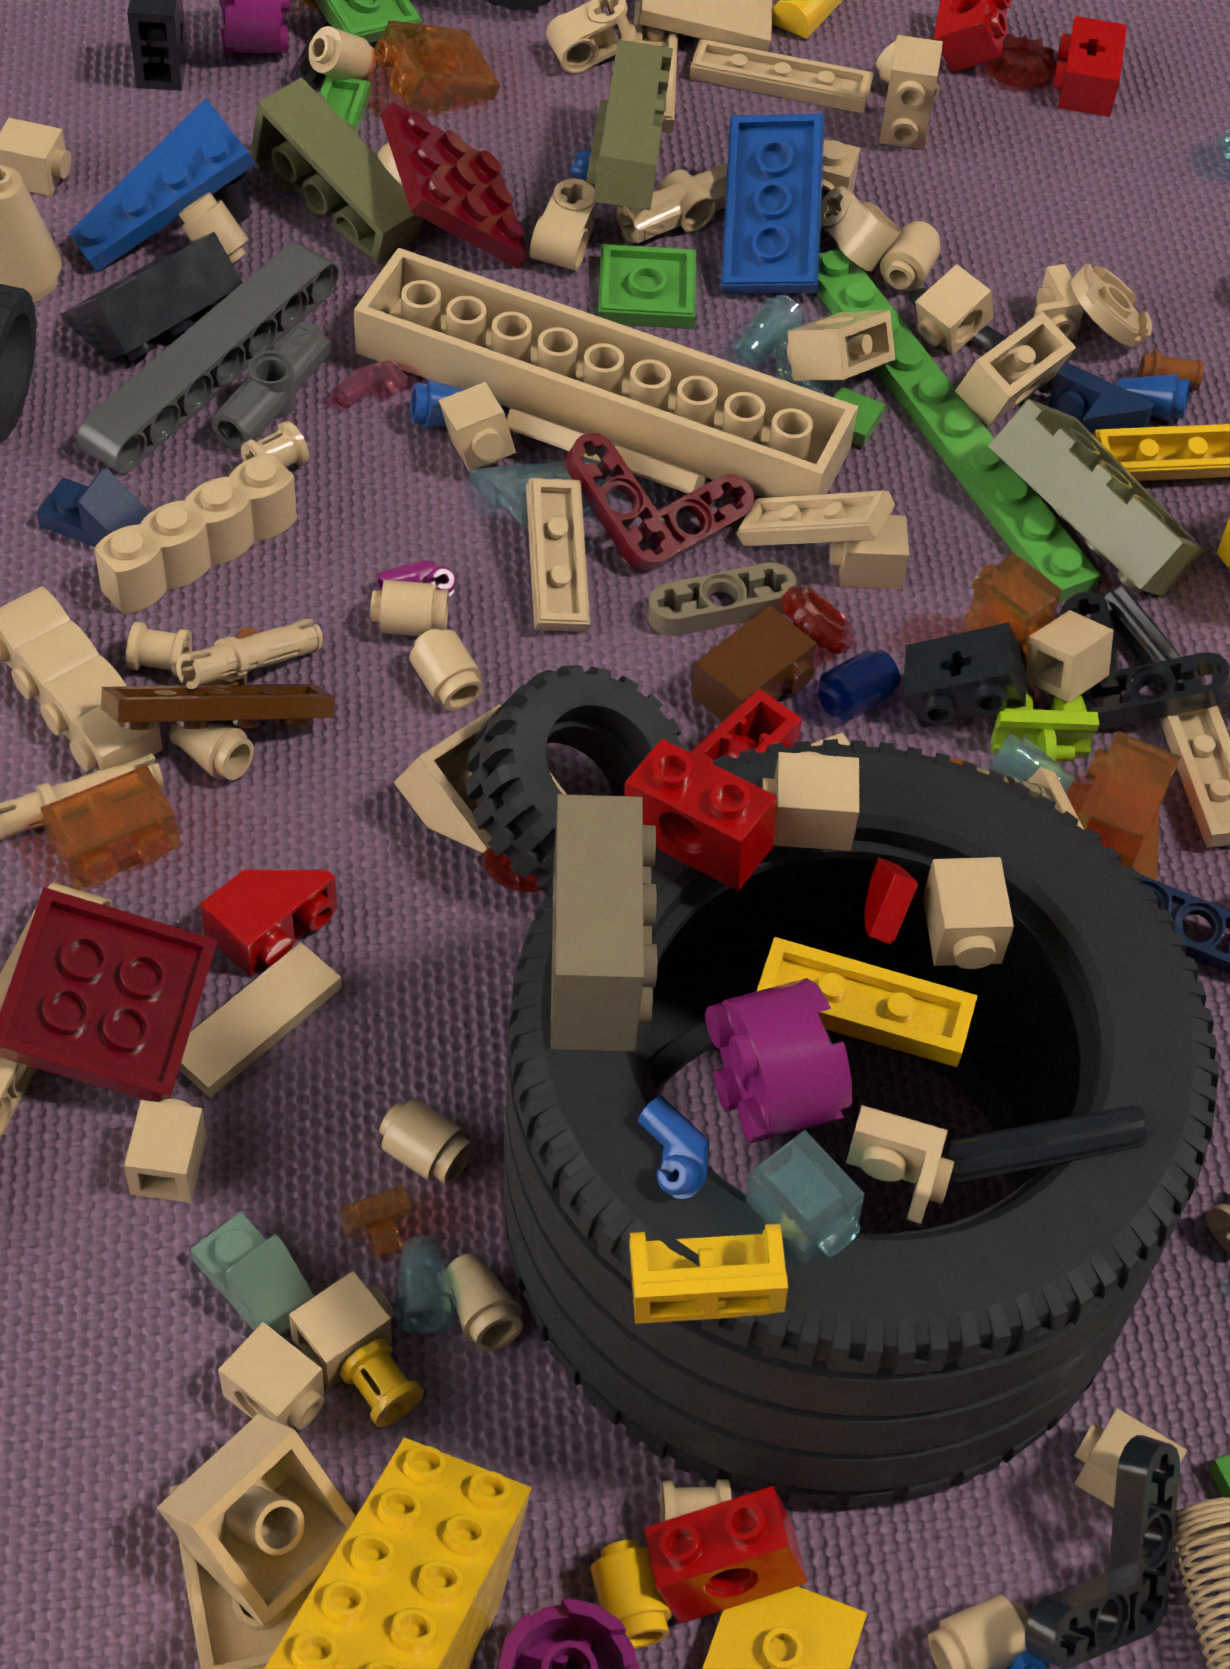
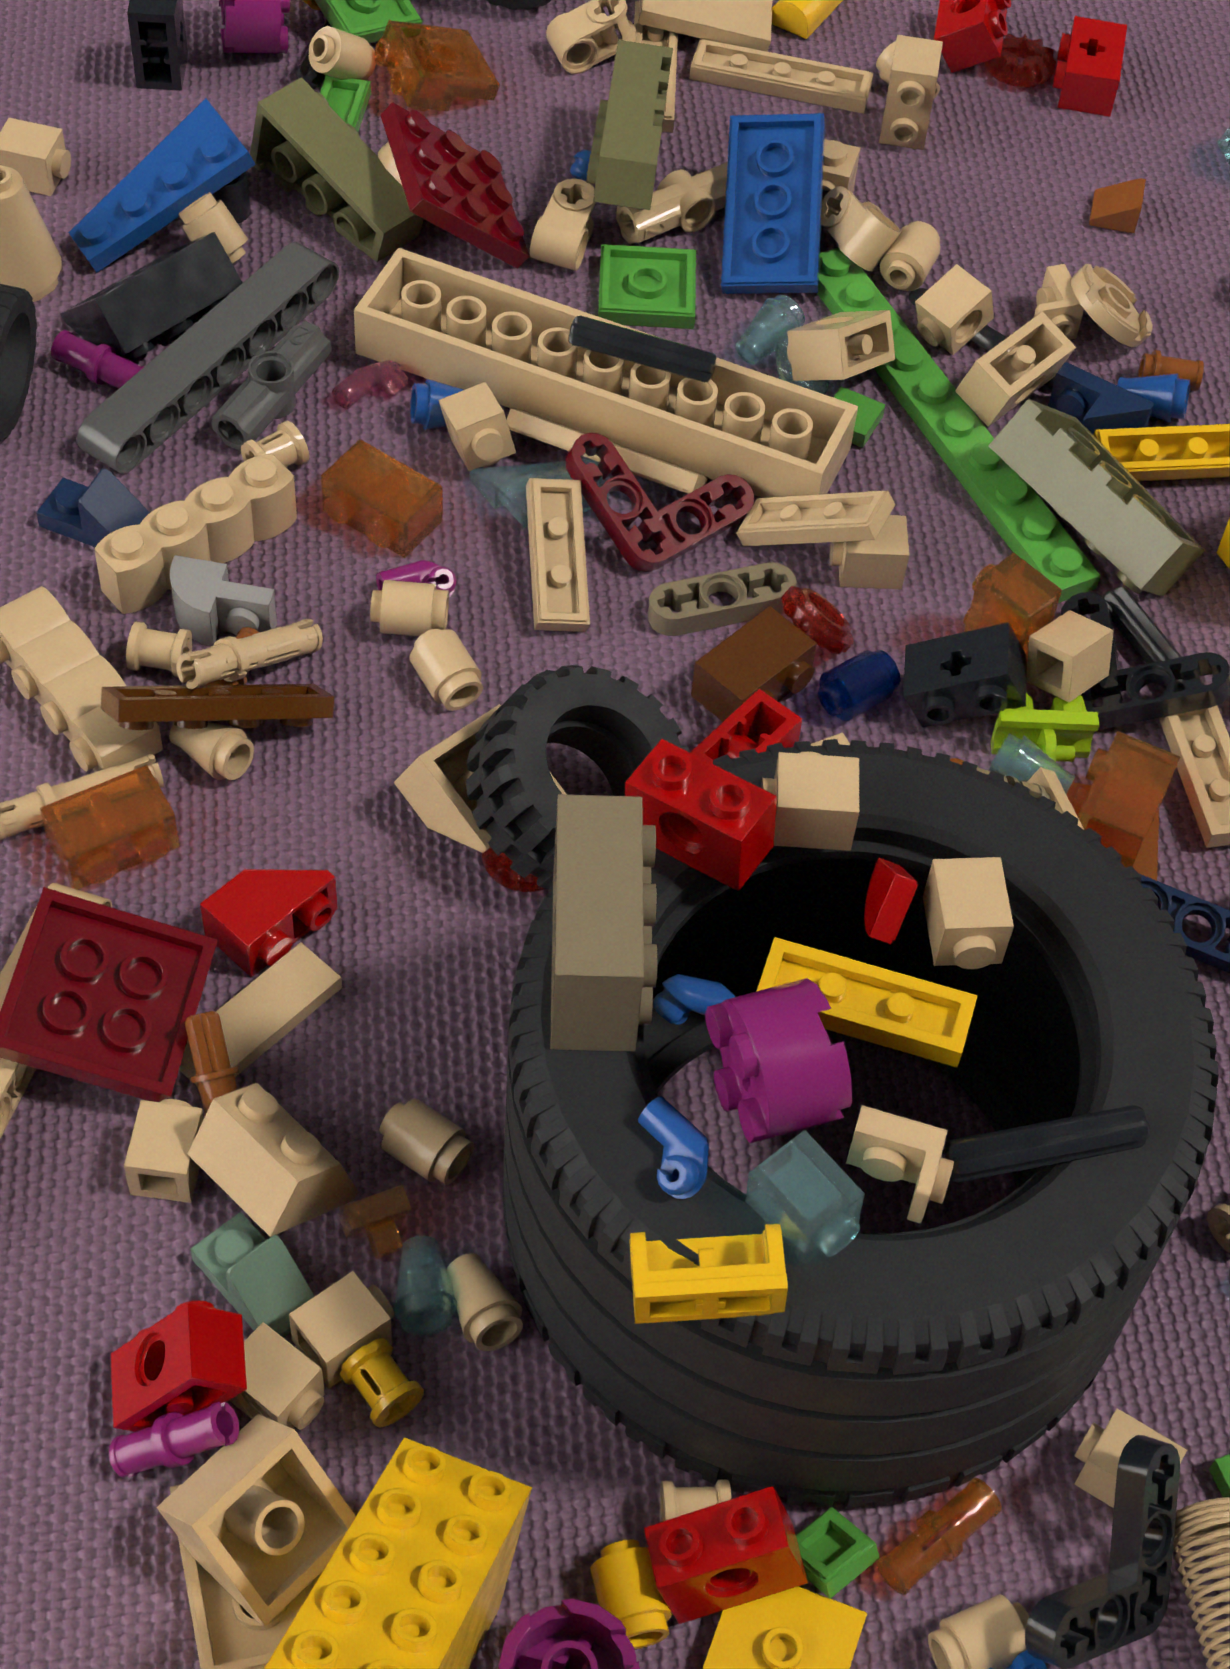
none -> magenta pin [51,330,144,389]
none -> magenta pin [109,1402,239,1478]
none -> red brick [111,1300,247,1432]
none -> light grey brick [170,555,277,646]
none -> dark orange axle [185,1011,239,1118]
none -> tan slope [188,1083,358,1237]
none -> clear orange brick [321,439,443,558]
none -> black axle [569,315,716,383]
none -> blue arm [653,974,736,1025]
none -> bright green tile [796,1507,880,1599]
none -> clear orange pin [876,1478,1002,1596]
none -> dark orange slope [1089,178,1146,233]

